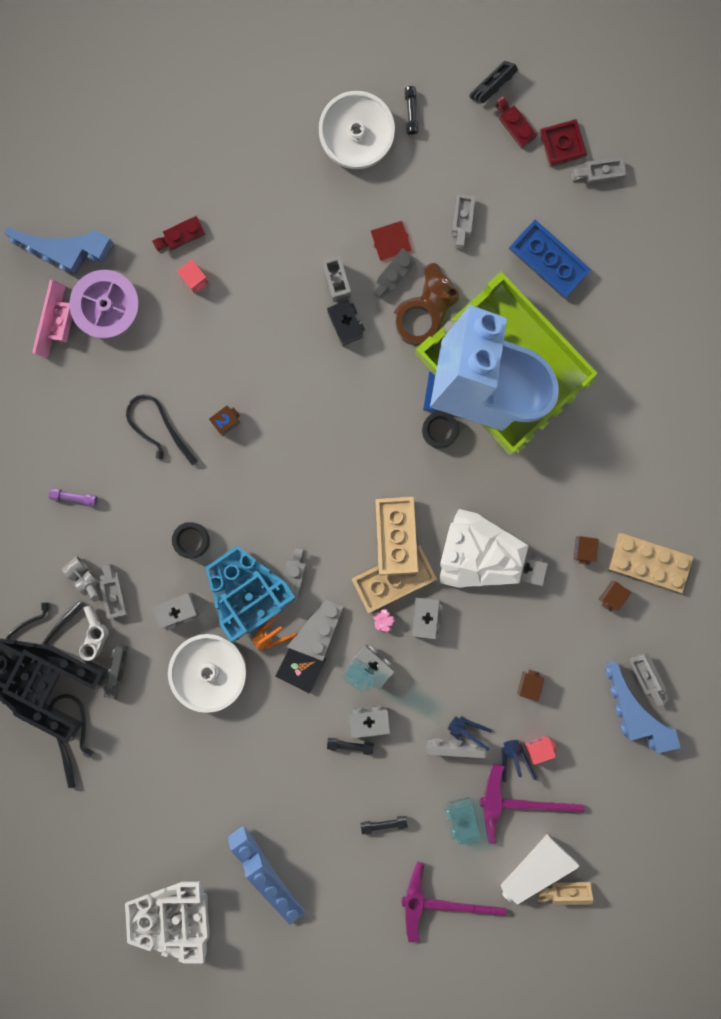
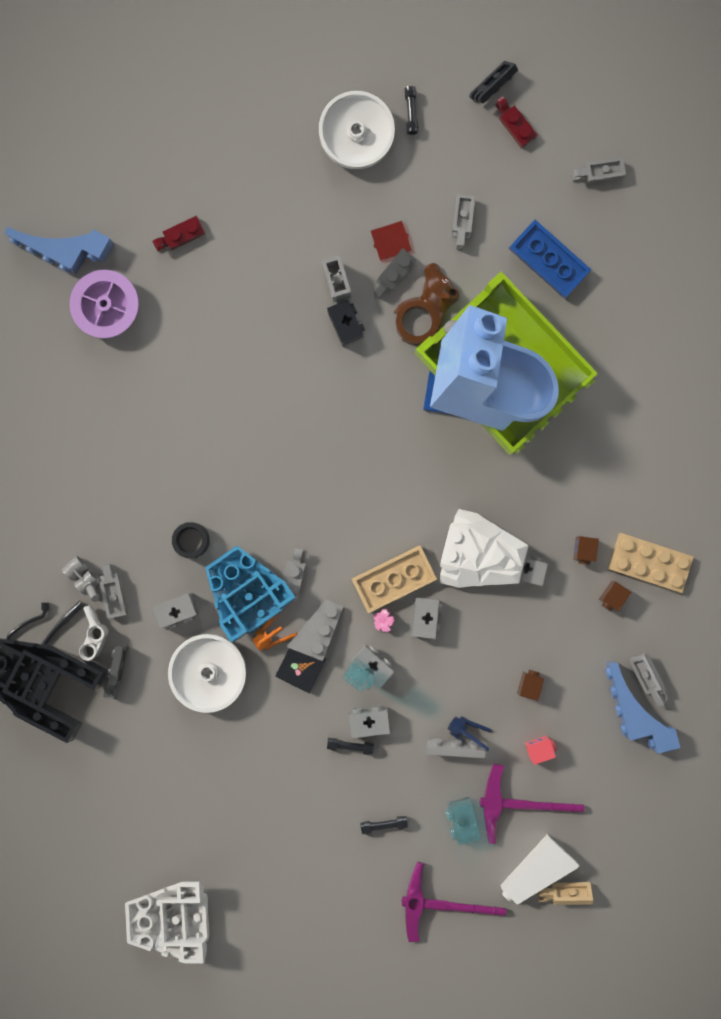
bright pink bracket [33,280,73,358] -> none
medium lavender bar [49,488,97,507] -> none
black piece [49,694,94,788] -> none
black piece [126,394,198,466] -> none
coral brick [177,260,209,293] -> none
reddish brown brick [209,406,241,436] -> none
medium blue arch [228,826,306,925] -> none
tan plate [375,497,418,576] -> none
black tyre [422,411,459,449] -> none
dark blue plant [501,739,537,782] -> none
dark red tile [540,119,587,167] -> none

